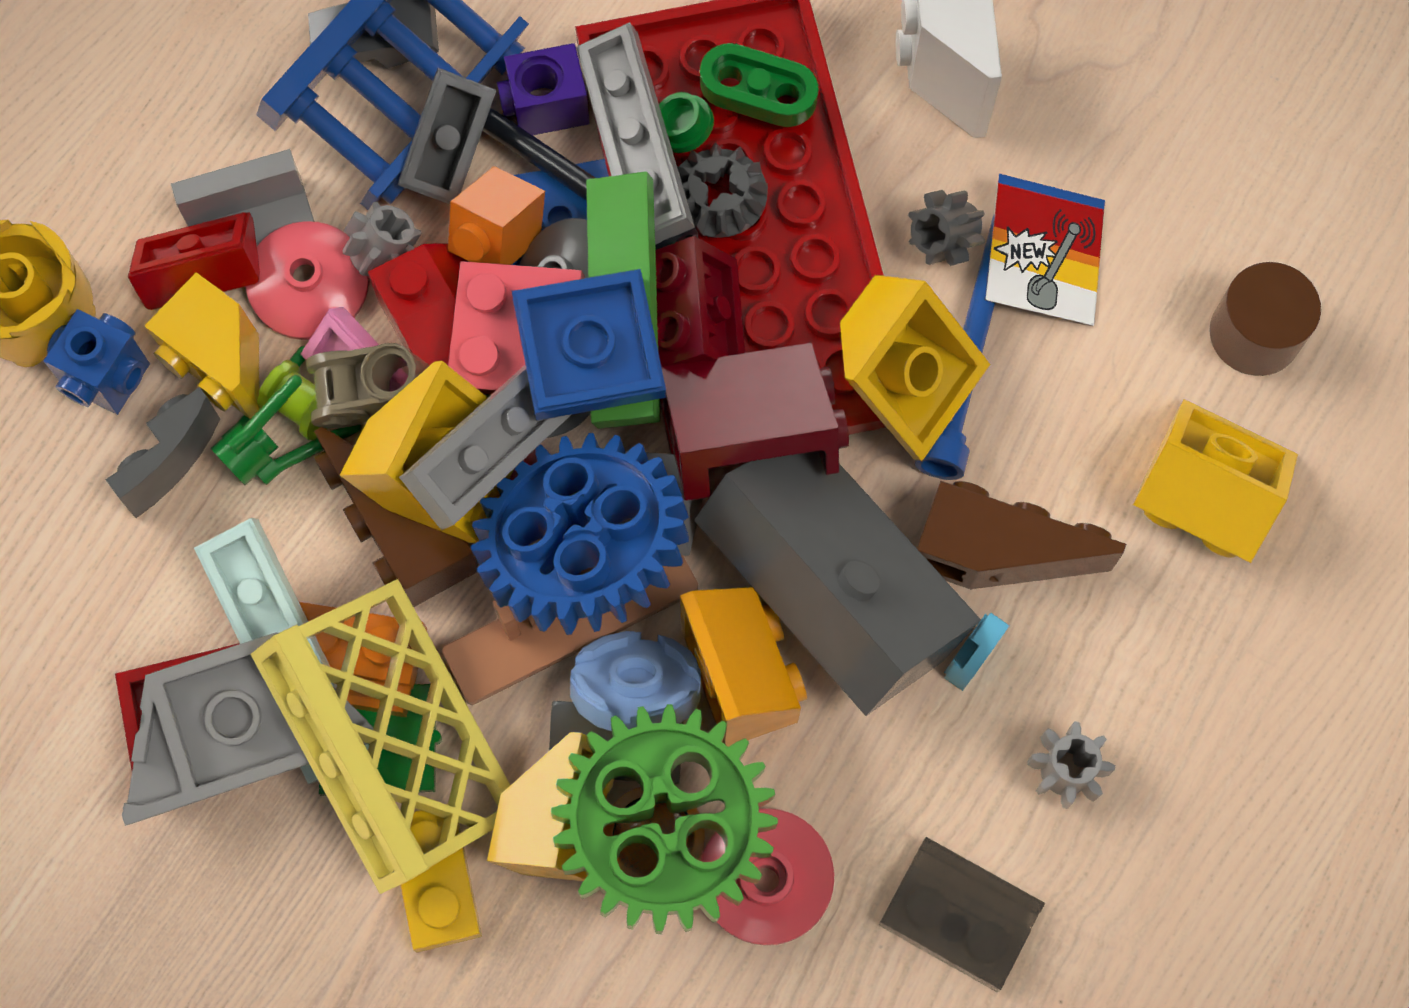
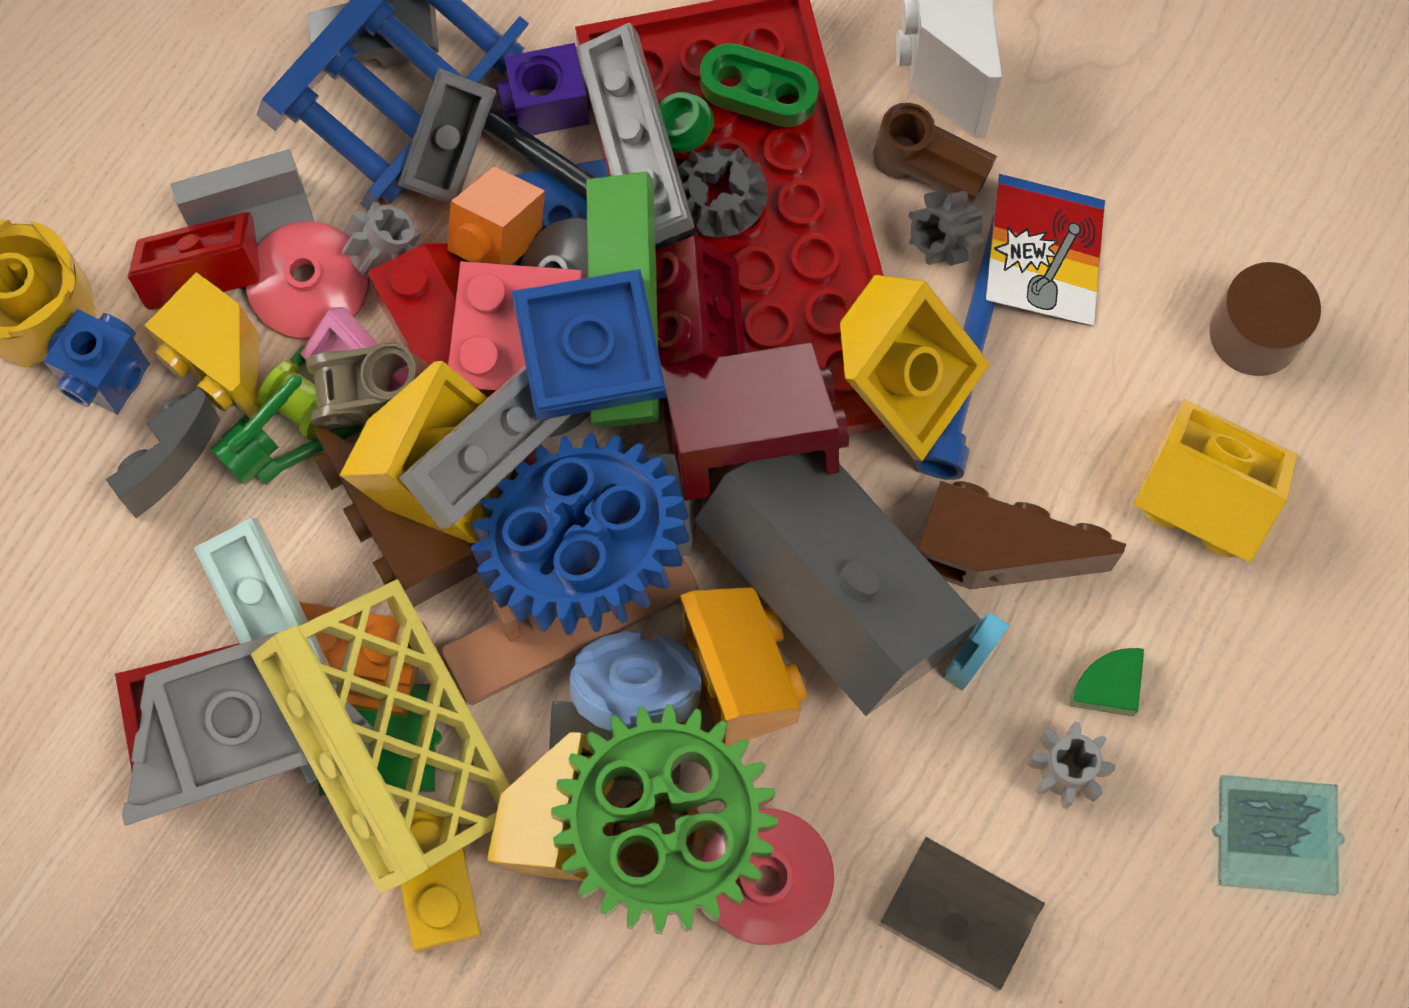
none -> reddish brown piece [873,102,997,205]
none -> green tile [1069,648,1144,717]
none -> clear light blue piece [1212,775,1345,896]

